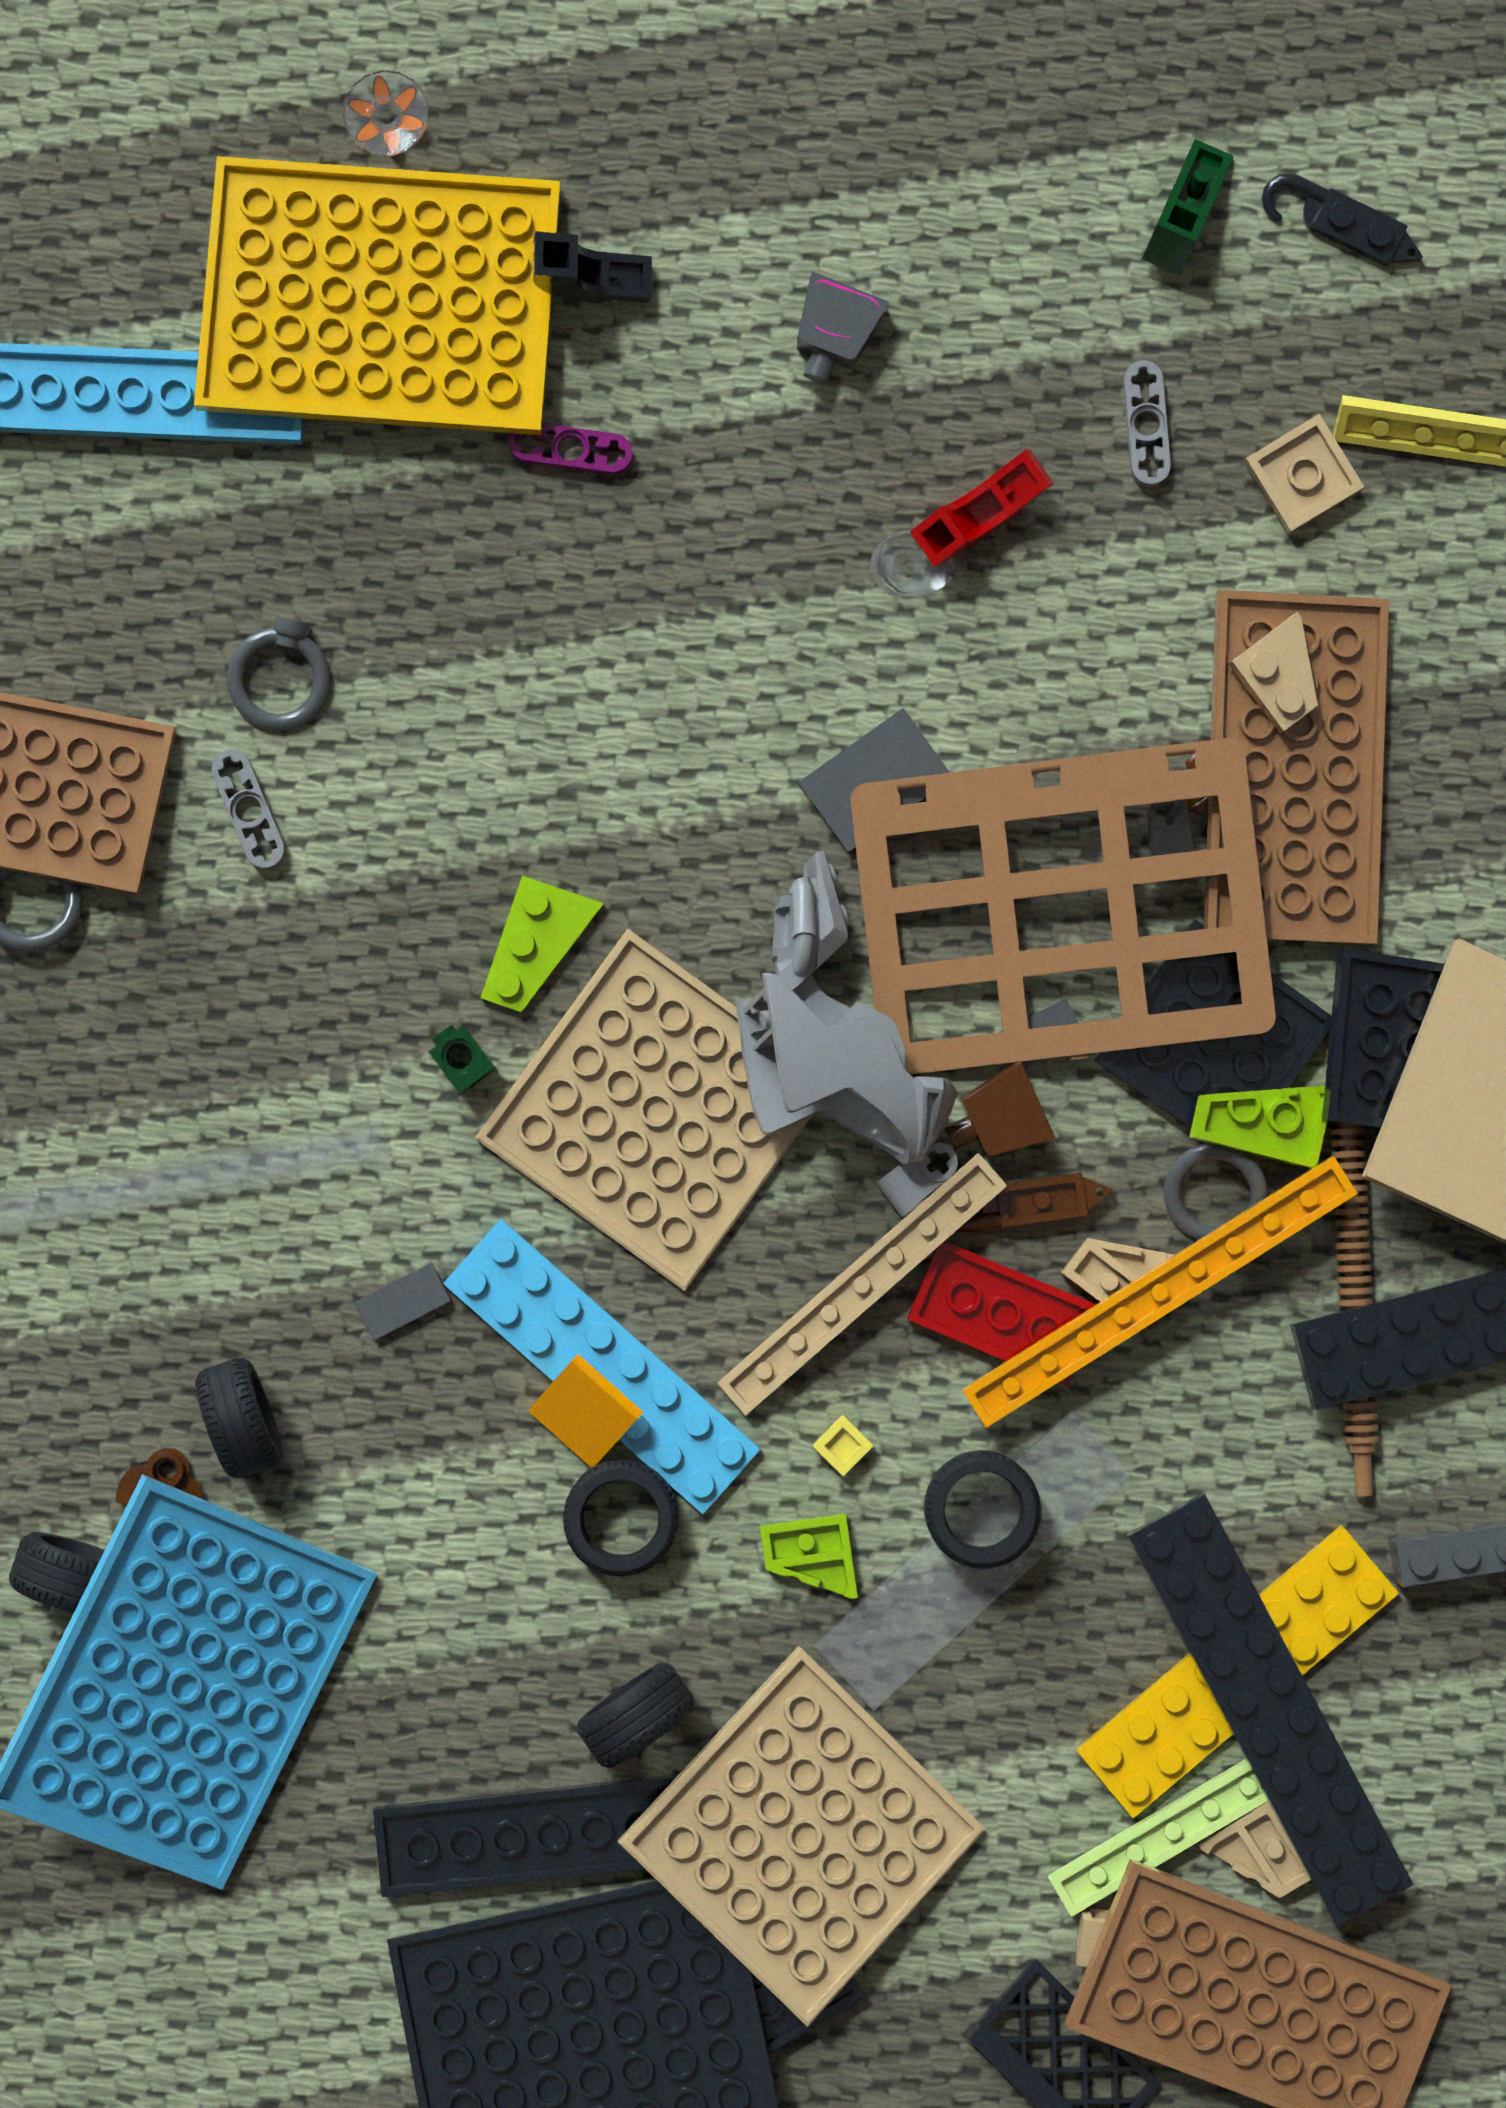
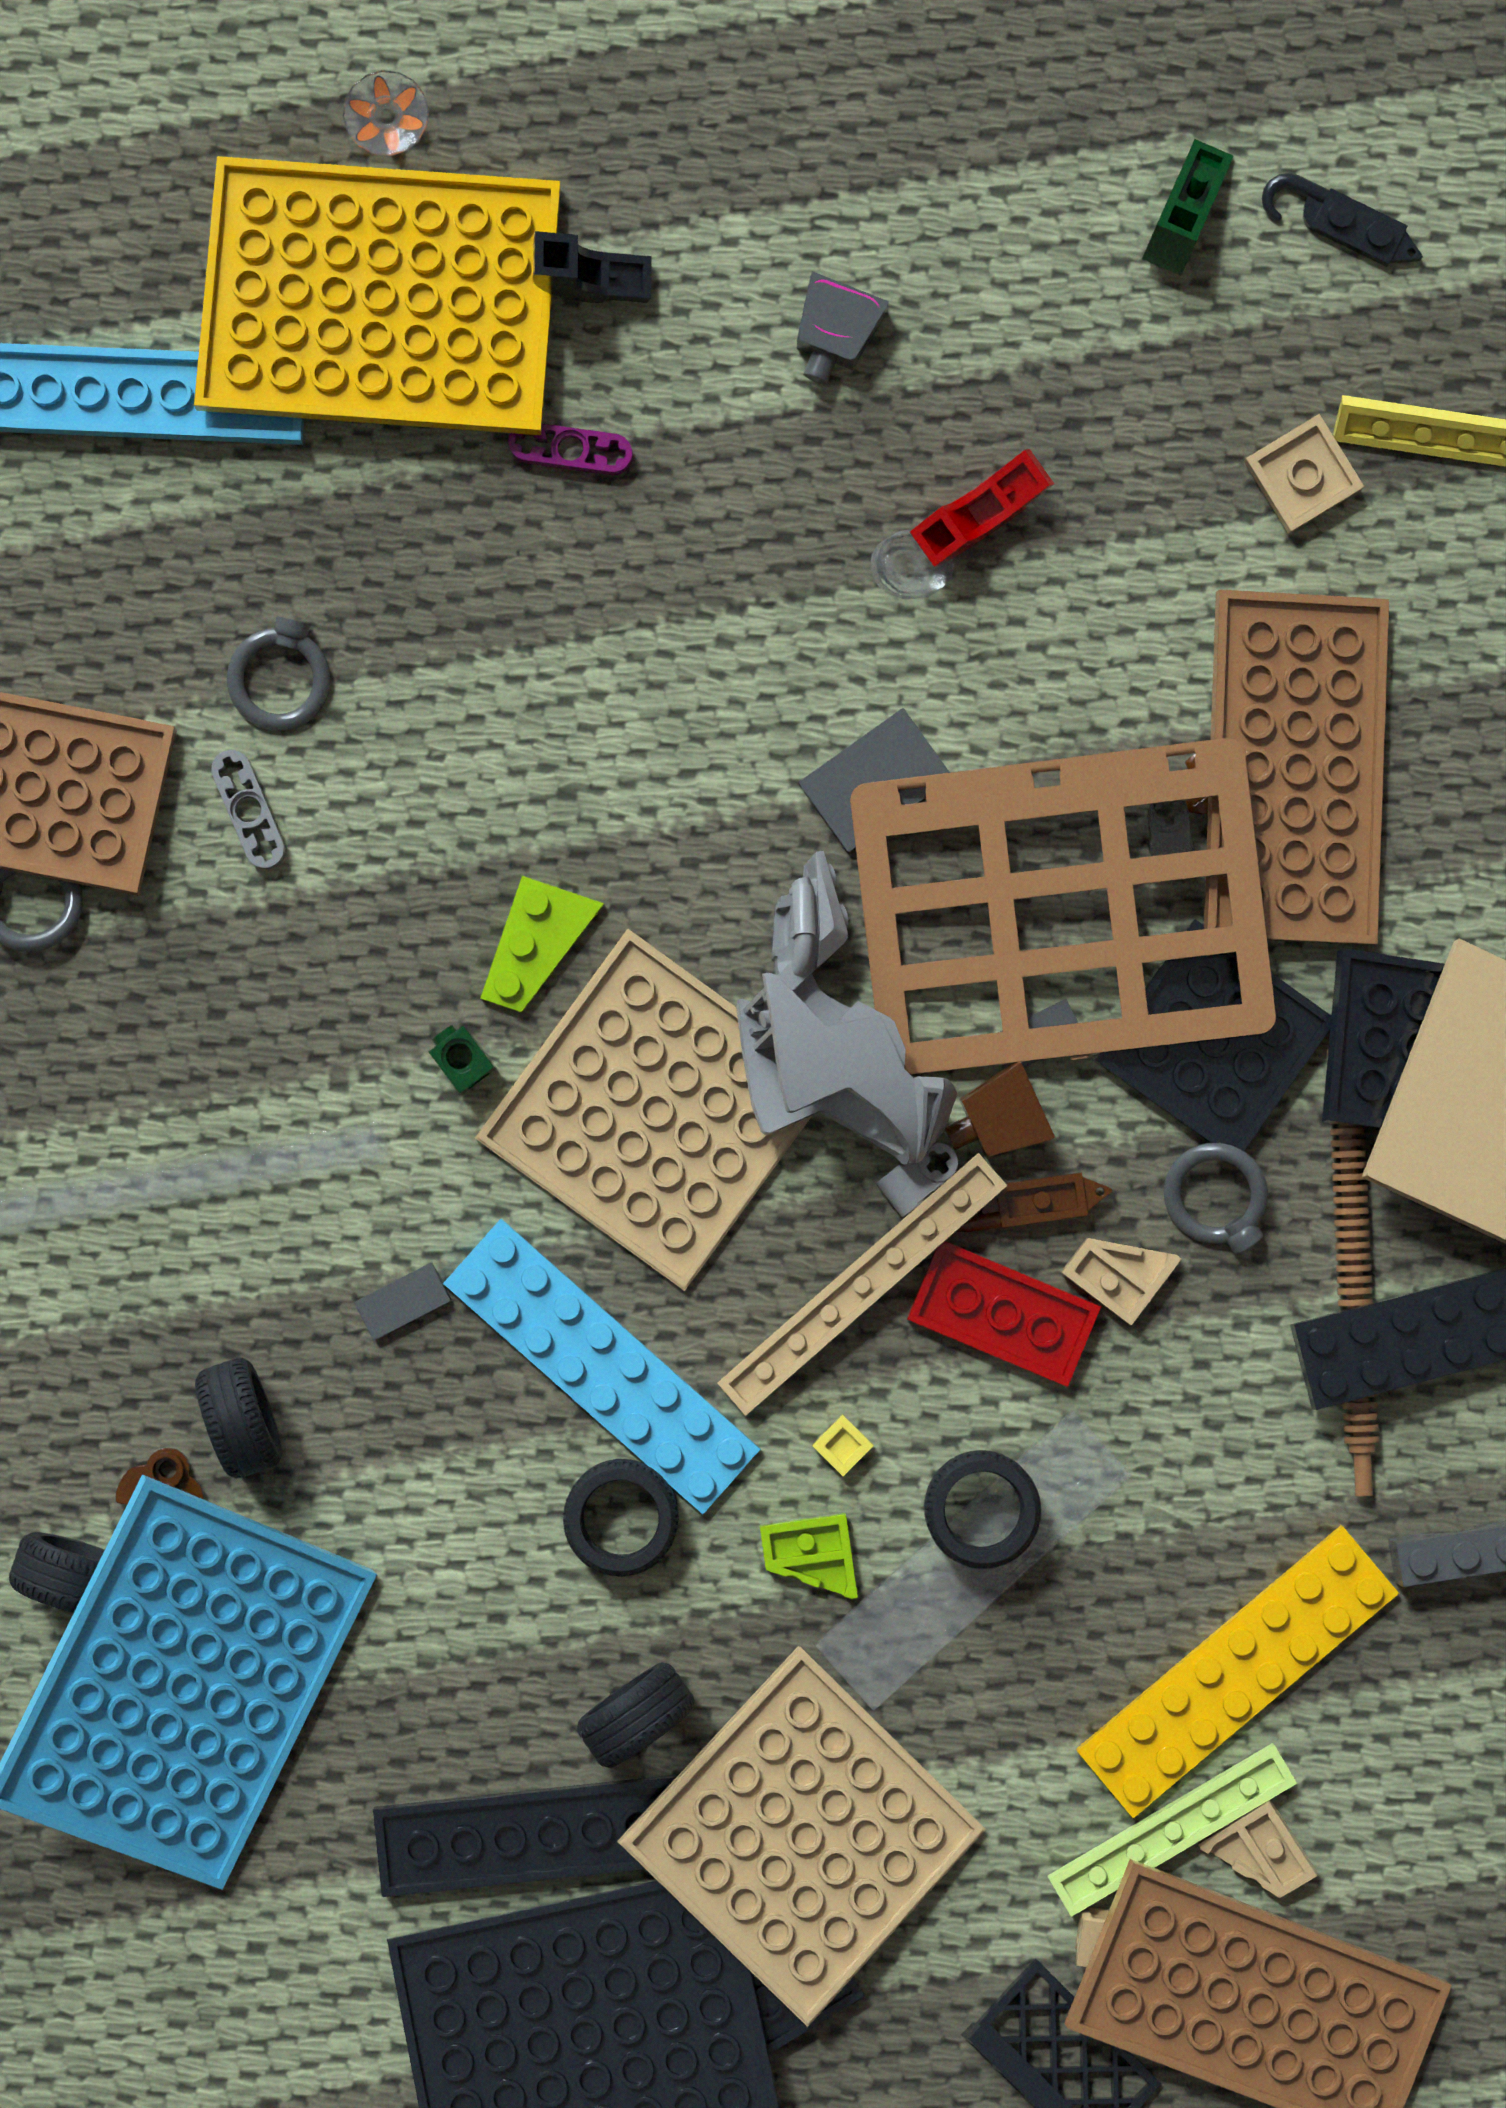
light orange tile [528,1354,643,1468] -> none
light orange plate [962,1156,1358,1428] -> none
light grey beam [1123,360,1171,487] -> none
black plate [1126,1493,1414,1927] -> none
lime wing [1189,1085,1327,1169] -> none
tan wing [1228,612,1318,733] -> none

